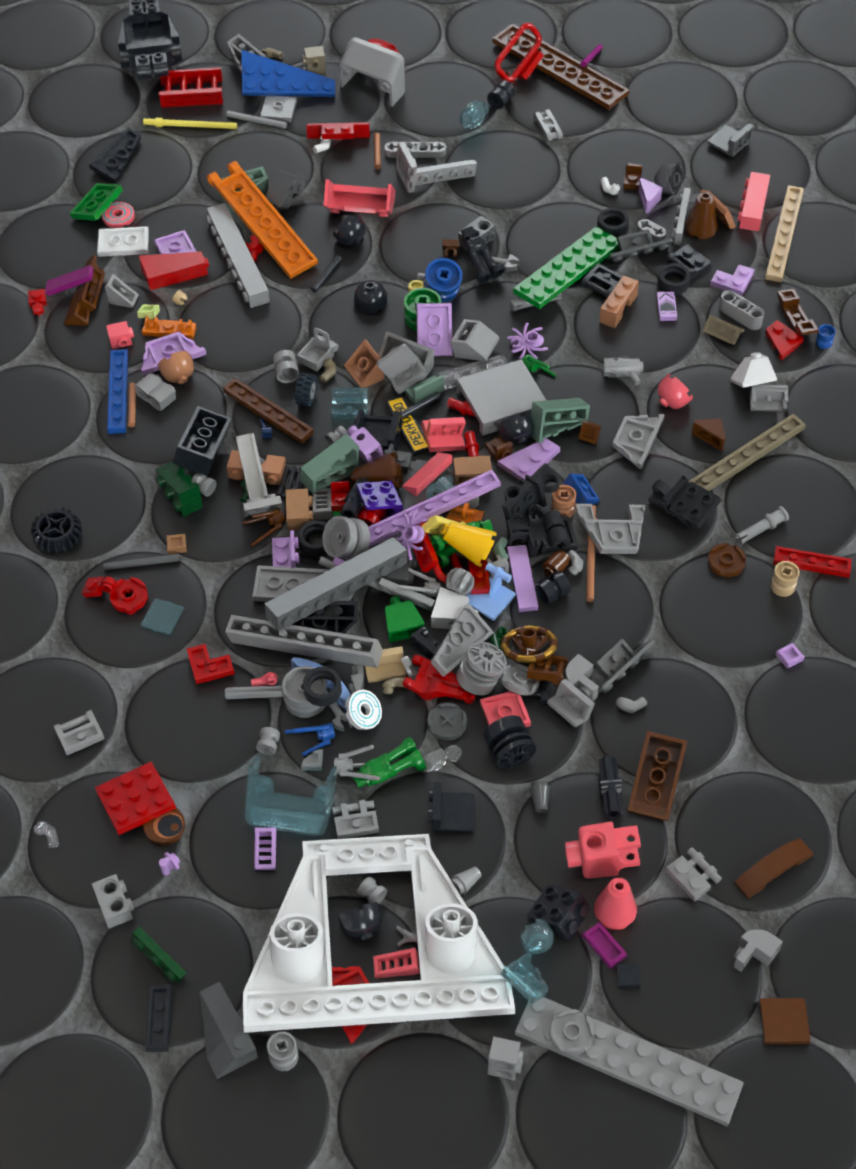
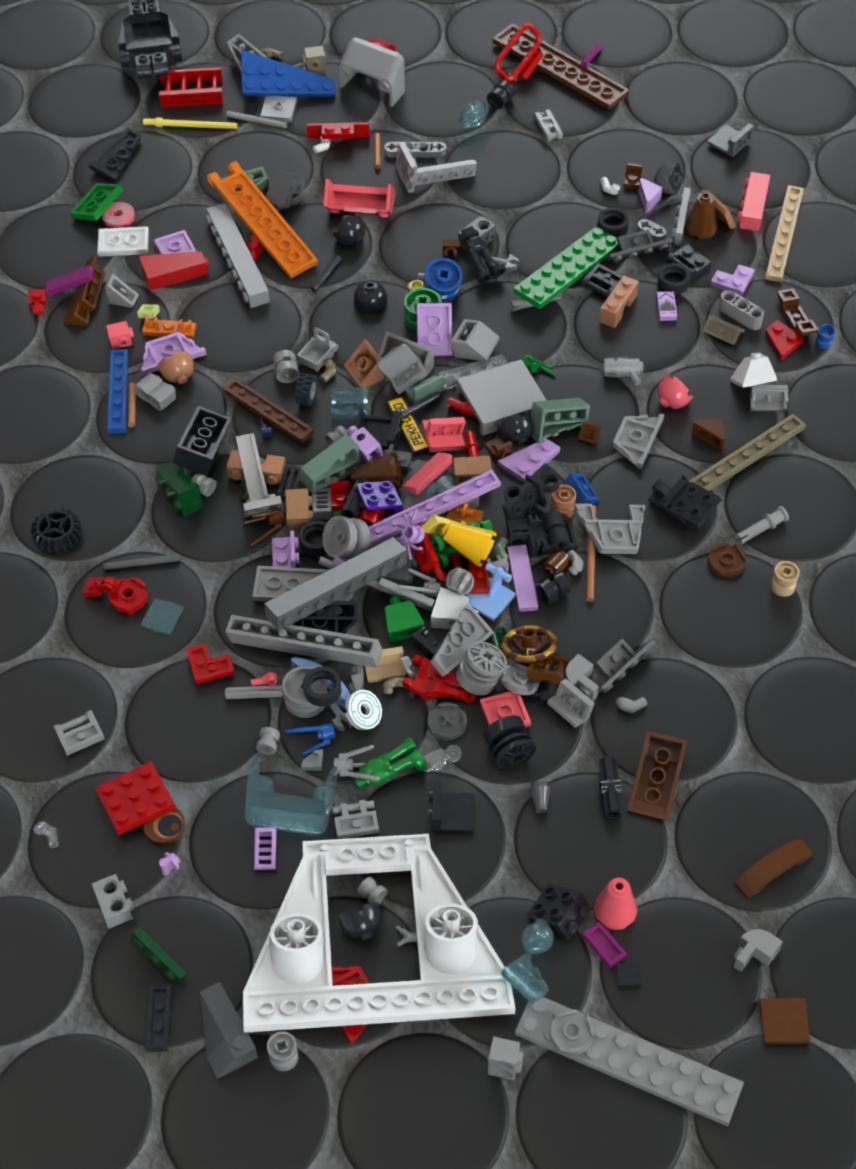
medium nougat tile [167,534,187,554] -> none
tan hinge [172,290,187,305] -> none
coral slope [373,948,420,978] -> none
light grey cone [451,866,481,895] -> none
lavender animal [507,322,548,359] -> none
coral piece [565,821,641,879] -> none
light grey plate [666,847,722,902] -> none
red tile [773,546,852,578] -> none
lavender tile [776,643,804,669] -> none

